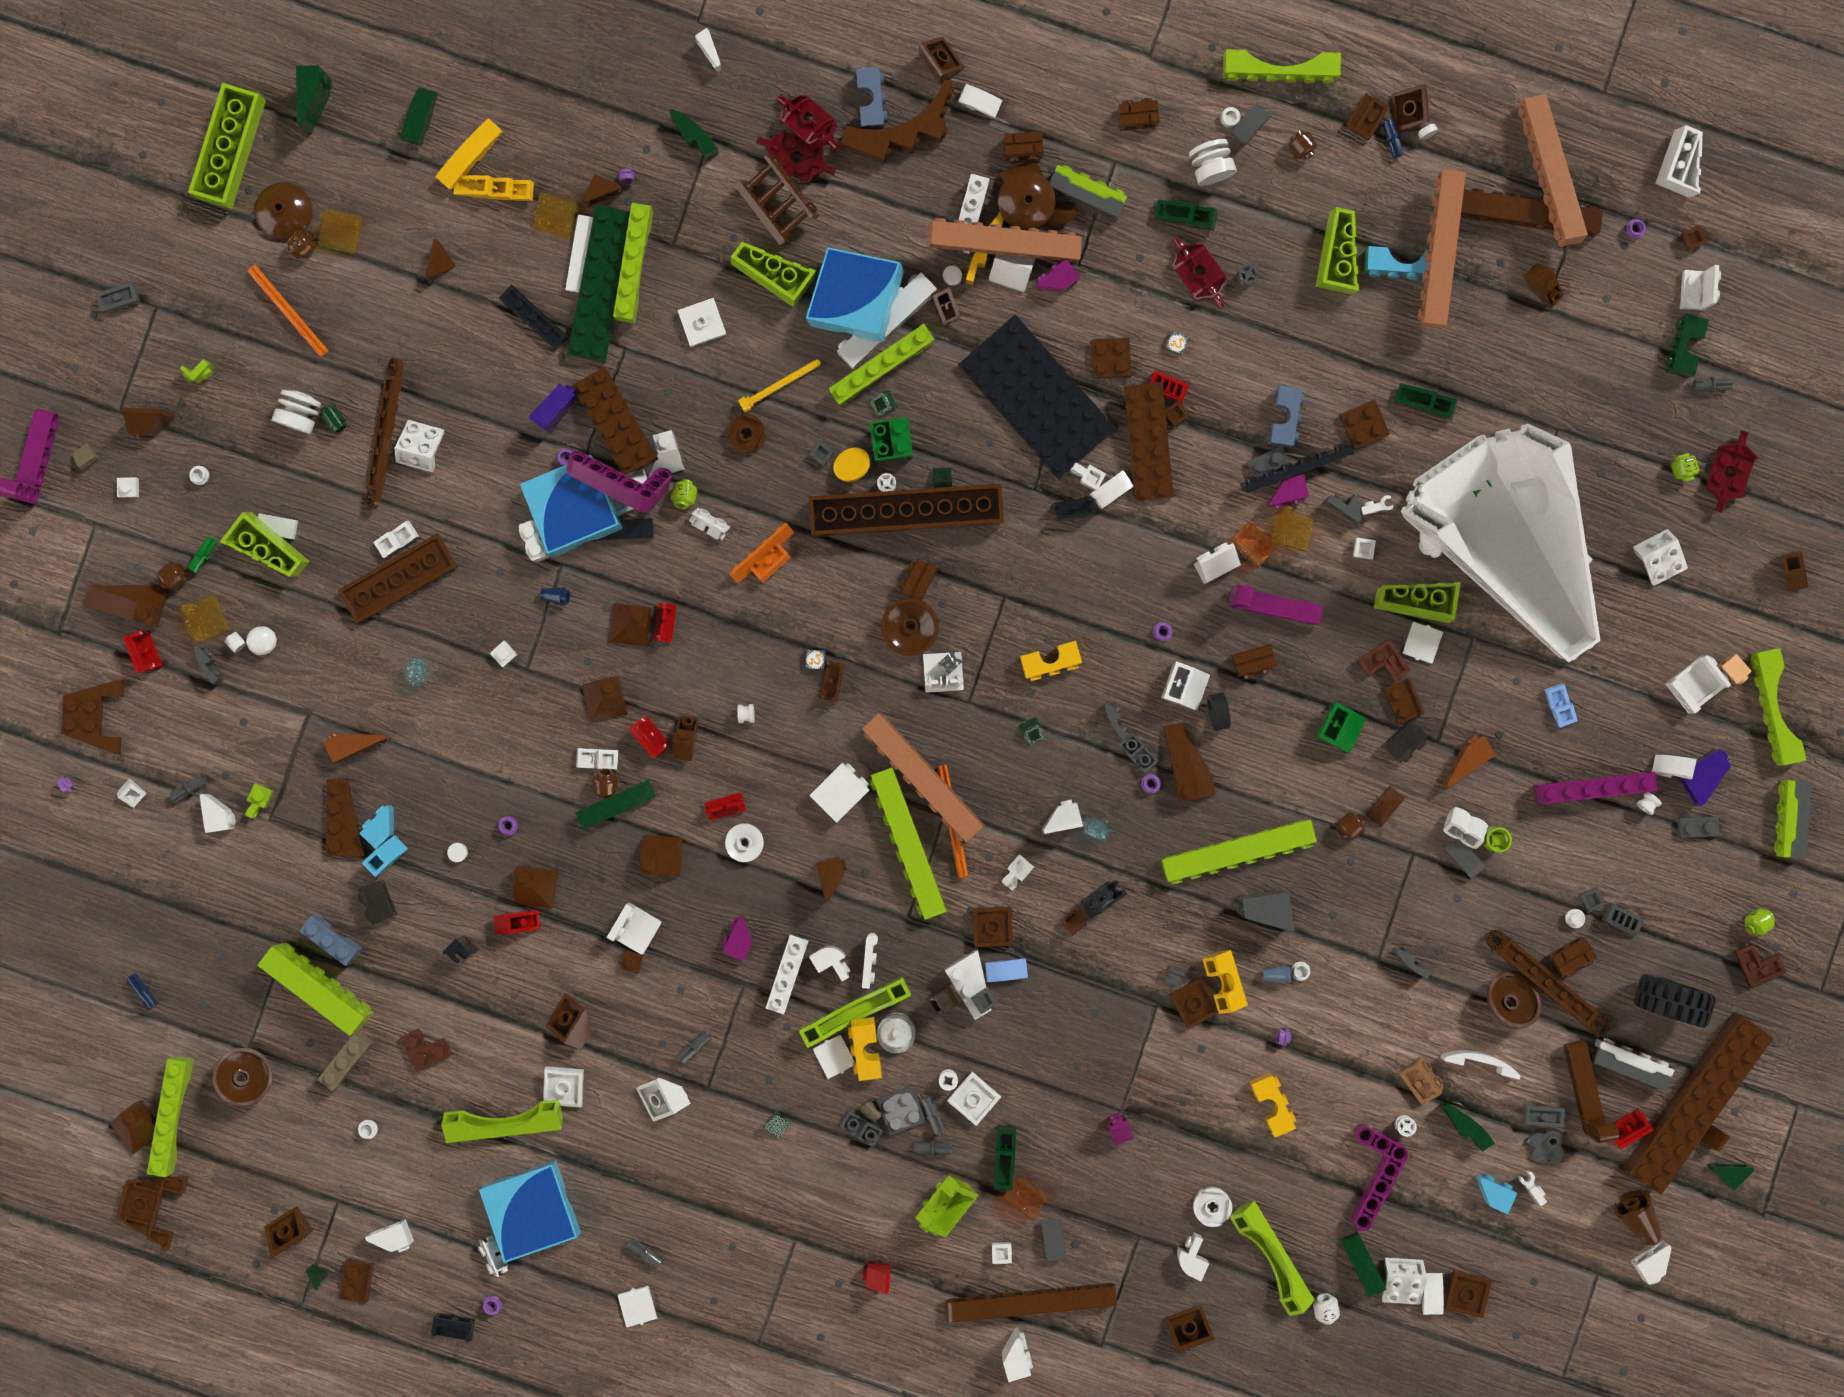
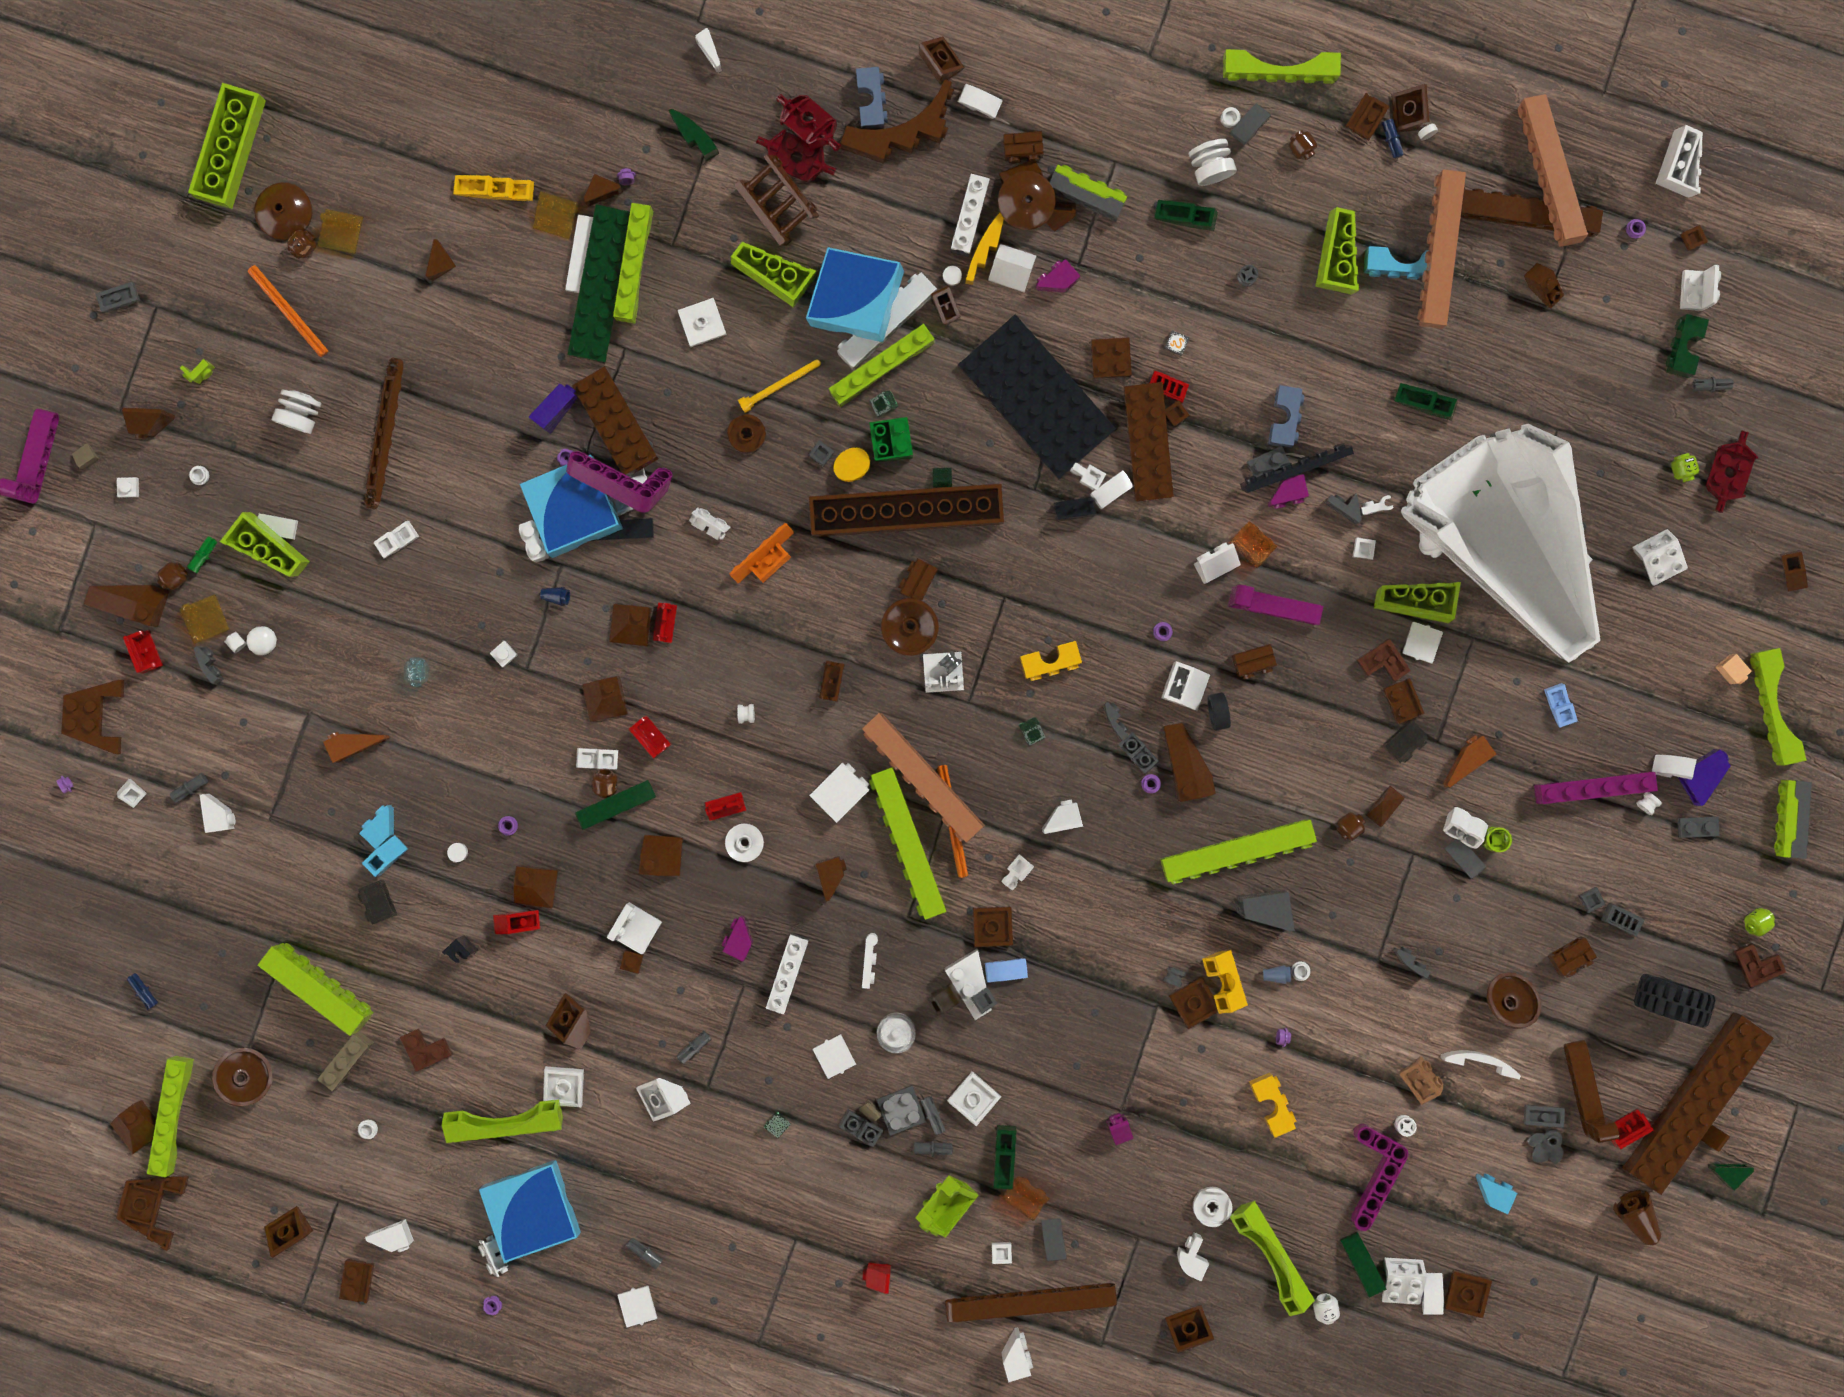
lime plate [245,783,274,818] -> none
dark green slope [296,65,333,134] -> none
sand blue arch [299,914,363,966] -> none
clear green slope [306,1264,329,1290] -> none
dark green brick [319,404,347,434] -> none
reddish brown wing [326,779,366,856] -> none
reddish brown plate [338,533,458,624] -> none
white bracket [394,420,444,472] -> none
dark green slope [400,88,438,146] -> none
black hinge [431,1313,475,1342] -> none
yellow slope [435,119,504,190] -> none
black tile [499,284,568,351] -> none
white slope [644,430,684,479] -> none
lime head [670,479,698,509] -> none
reddish brown slope [673,716,699,761] -> none
lime arch [799,976,911,1048] -> none
tile [805,649,825,670] -> none
white brick [809,946,850,982] -> none
yellow arch [848,1017,882,1081] -> none
white wheel [877,473,896,492] -> none
nougat brick [927,218,1082,263] -> none
white wheel [939,1069,958,1091] -> none
reddish brown plate [1060,907,1095,936] -> none
black hinge [1080,881,1127,917] -> none
clear light blue head [1081,815,1111,844] -> none
reddish brown brick [1118,98,1160,131] -> none
dark red plate [1171,236,1227,309] -> none
clear yellow hinge [1271,506,1314,552] -> none
green slope [1315,702,1366,754] -> none
reddish brown plate [1339,400,1390,450] -> none
dark green slope [1440,1102,1495,1152] -> none
reddish brown plate [1485,930,1610,1036] -> none
white plate [1518,1170,1547,1206] -> none
white plate [1565,909,1585,928] -> none
piece [1590,1038,1674,1091] -> none
white slope [1630,1240,1672,1285] -> none
white panel [1665,655,1731,714] -> none

